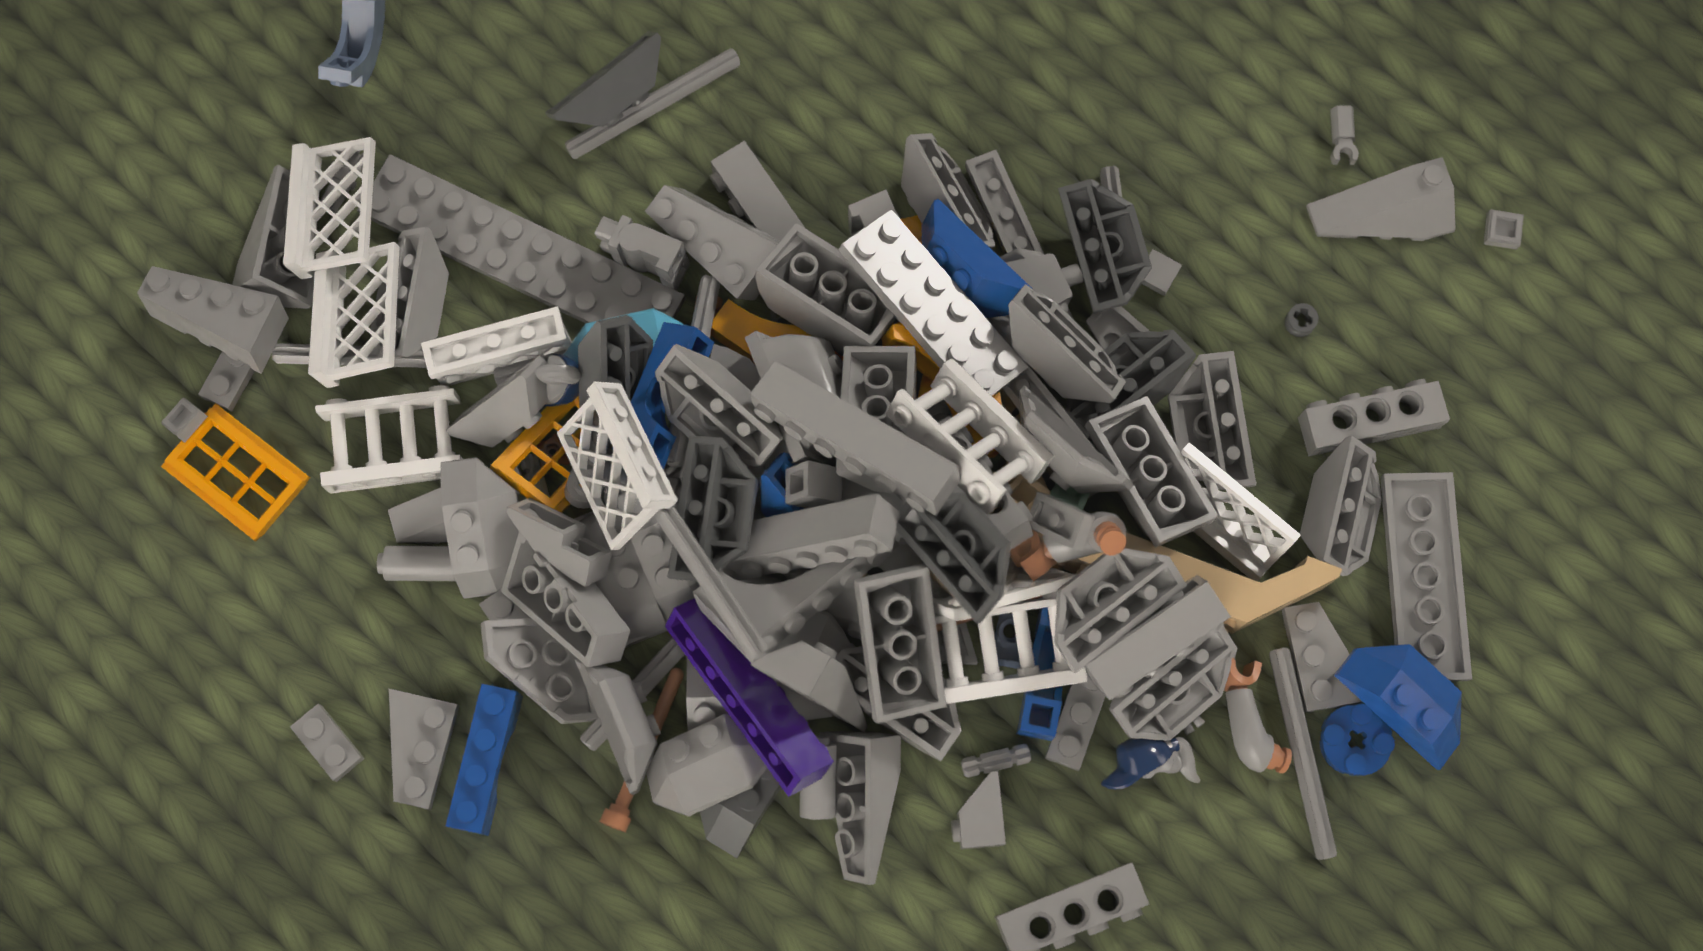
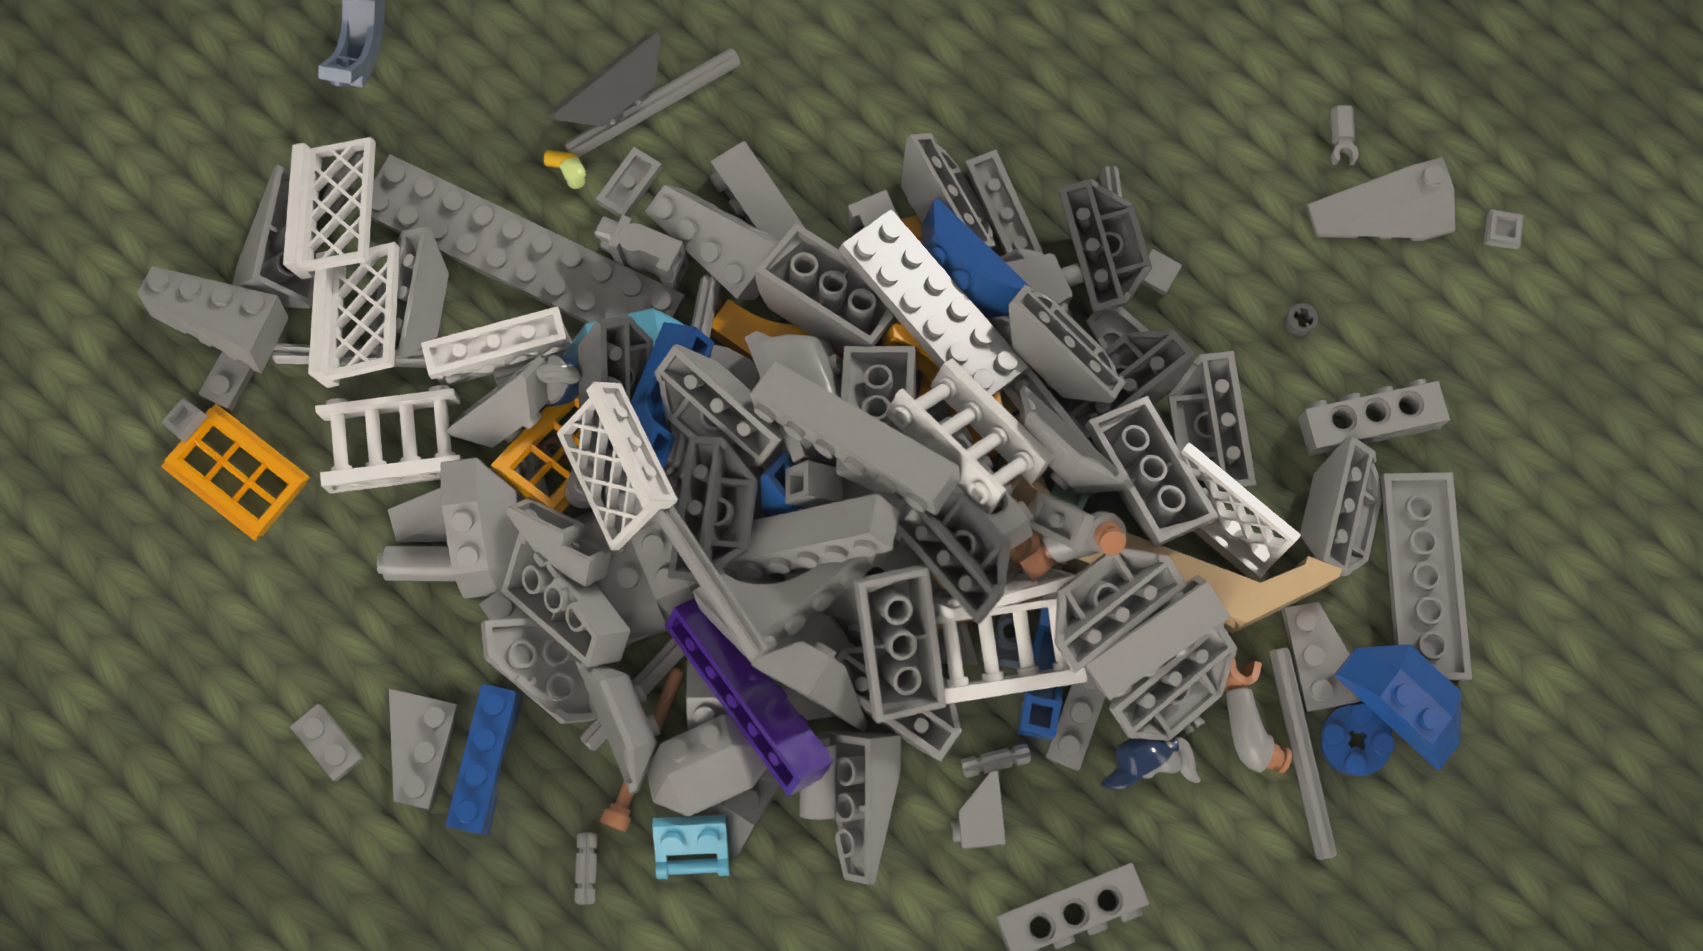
none -> yellowish green arm [544,150,586,189]
none -> light grey axle [574,832,597,904]
none -> light grey plate [596,147,663,218]
none -> medium azure plate [652,814,730,879]

